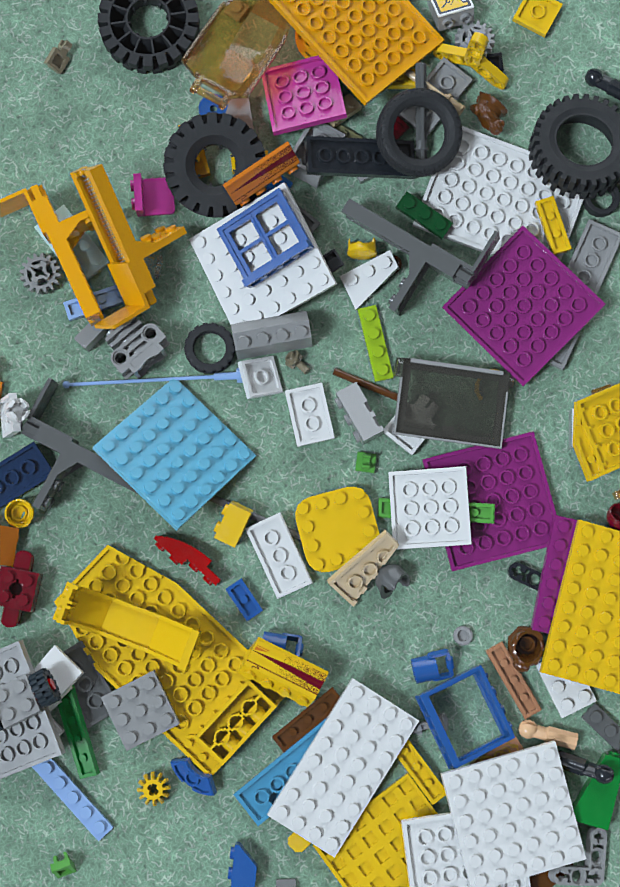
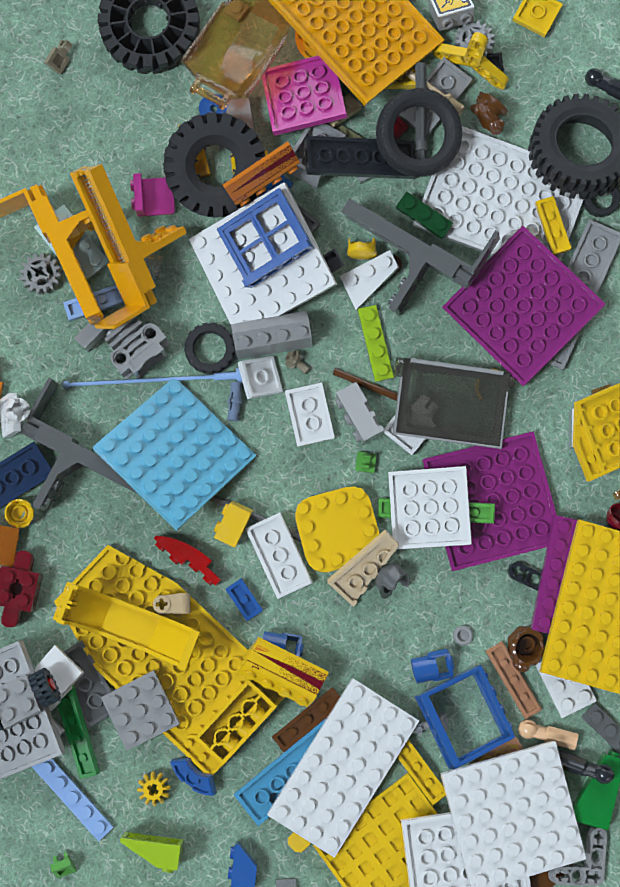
none -> lime slope [120,832,184,873]
none -> tan piece [153,593,191,614]
none -> sand blue pin [227,382,243,422]

